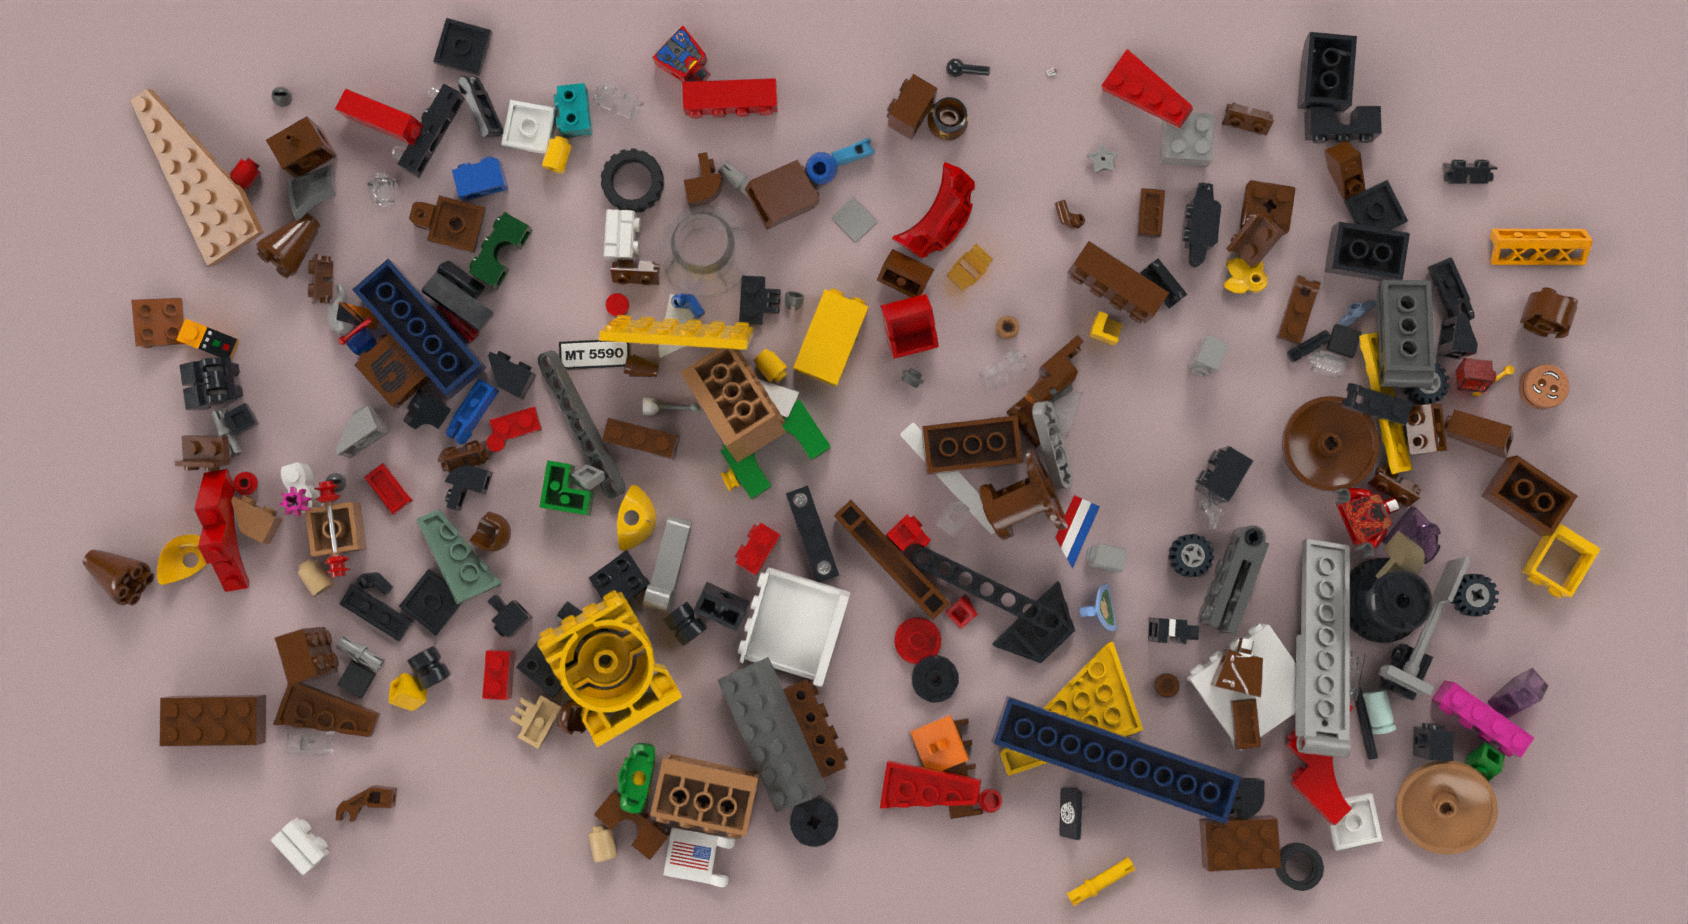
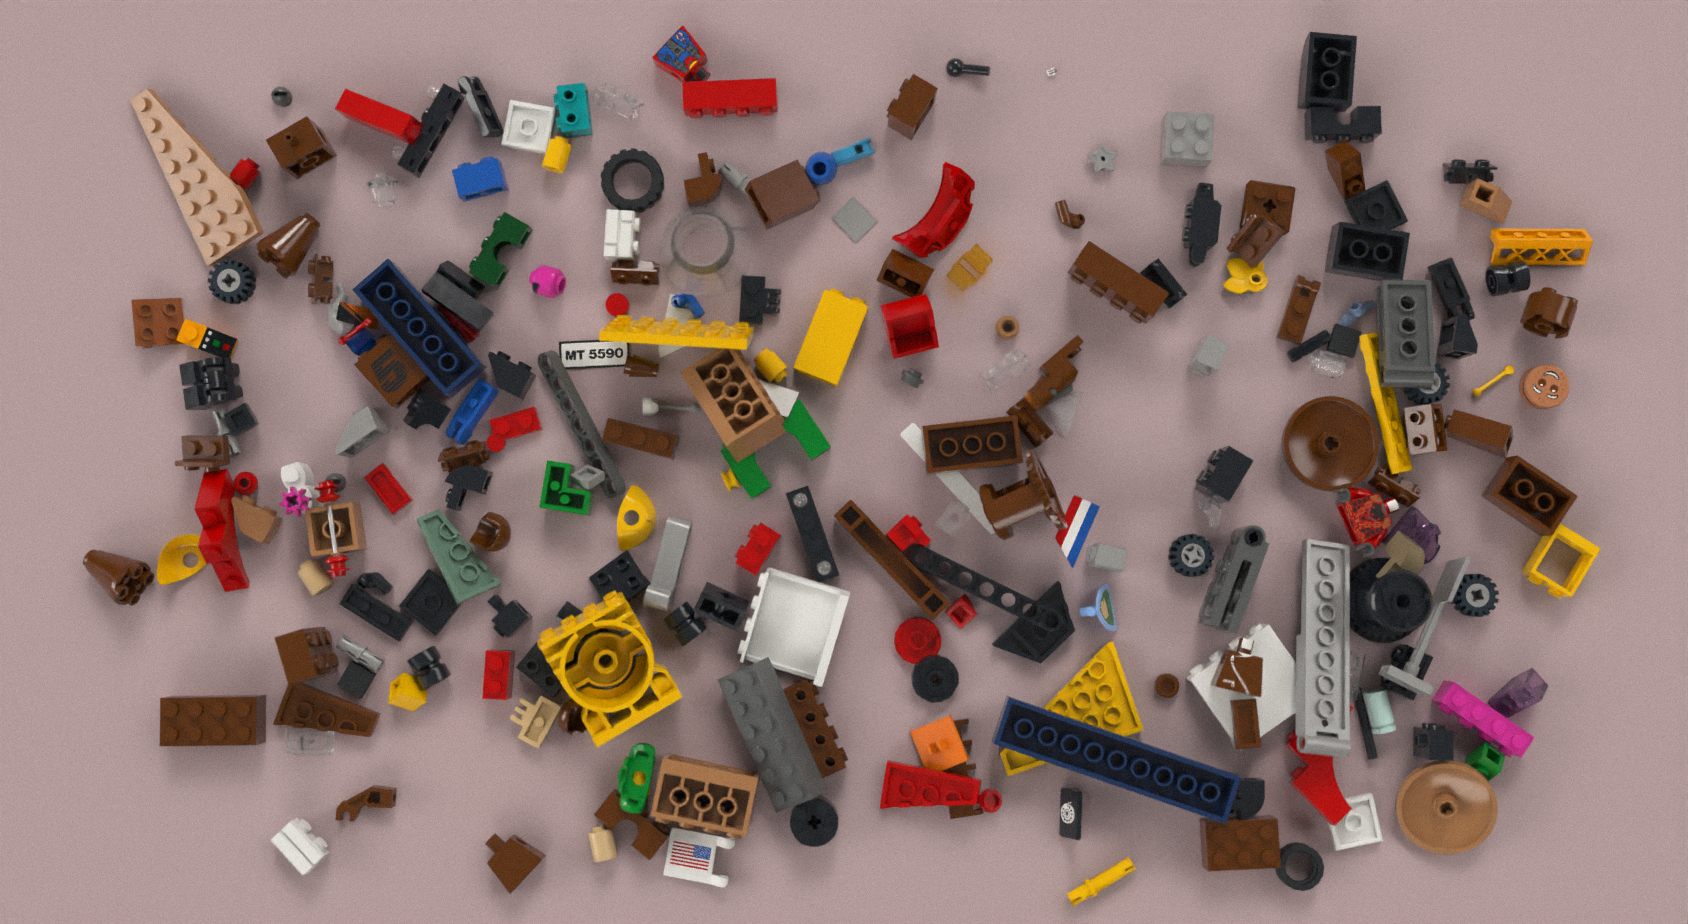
dark grey plate [287,165,336,221] -> none
reddish brown plate [409,195,486,253] -> none
black plate [433,18,492,76] -> none
dark grey hinge [785,291,804,310] -> none
reddish brown piece [927,97,968,141] -> none
light grey beam [1032,401,1073,489] -> none
yellow panel [1088,311,1122,346] -> none
red wing [1101,49,1193,128] -> none
reddish brown plate [1137,188,1165,238] -> none
black hips [1148,617,1199,644] -> none
reddish brown hinge [1222,102,1274,136] -> none
black plate [1342,383,1413,426] -> none
clear red brick [1456,358,1496,393] -> none
none -> black wheel [208,259,256,304]
none -> reddish brown torso [485,833,546,894]
none -> dark pink head [529,265,566,298]
none -> medium nougat slope [1459,178,1512,224]
none -> black wheel [1485,261,1531,297]

